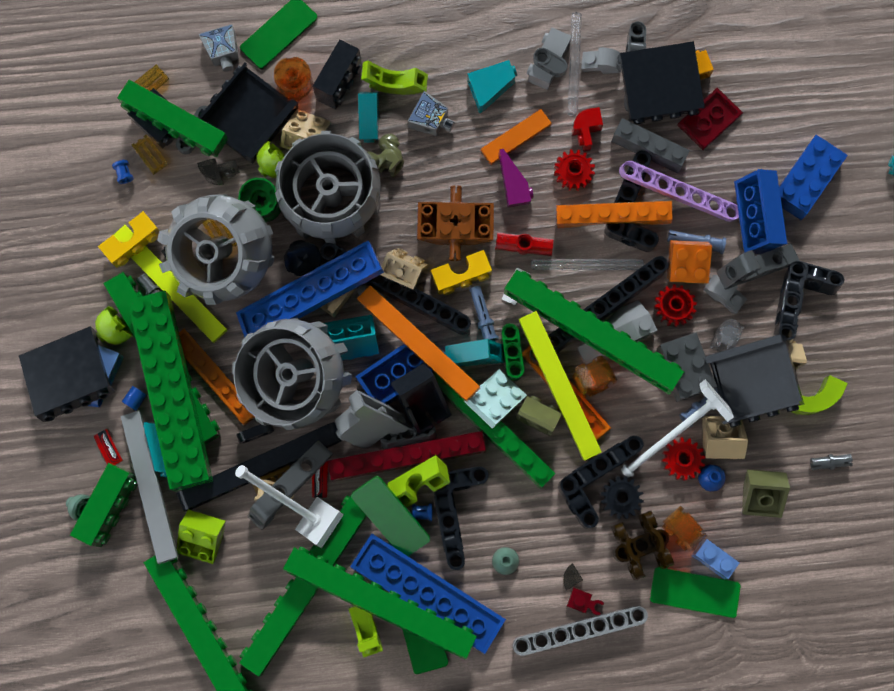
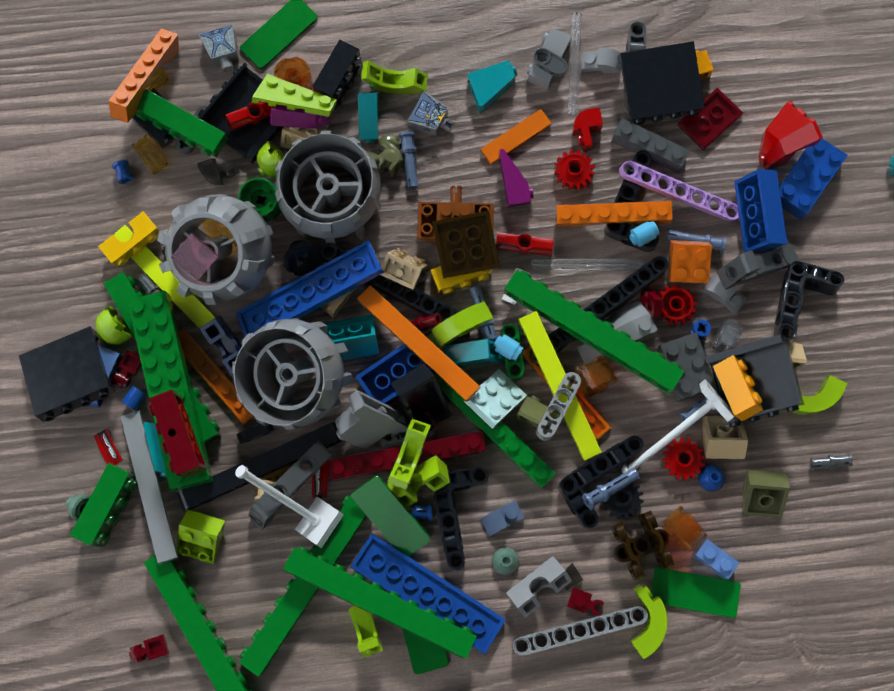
none -> orange arch [109,28,179,123]
none -> dark red plate [112,350,142,388]
none -> dark red plate [128,634,169,663]
none -> dark red brick [148,390,207,478]
none -> clear pink piece [171,233,218,280]
none -> dark blue arch [200,315,242,377]
none -> red piece [225,101,282,131]
none -> lime wing [252,74,337,117]
none -> magenta slope [270,106,331,129]
none -> lime arch [387,419,431,489]
none -> sand blue pin [399,131,419,189]
none -> dark red pin [410,313,442,331]
none -> lime arch [429,301,493,351]
none -> dark brown plate [432,211,500,279]
none -> sand blue slope [481,500,525,536]
none -> medium azure brick [493,334,523,361]
none -> light grey arch [506,556,572,618]
none -> light grey beam [536,372,581,441]
none -> sand blue pin [582,468,640,510]
none -> medium azure brick [629,221,660,247]
none -> lime arch [630,584,667,659]
none -> dark red plate [640,288,663,318]
none -> blue bush [690,319,711,340]
none -> light orange brick [713,355,763,421]
none -> red brick [759,101,823,170]

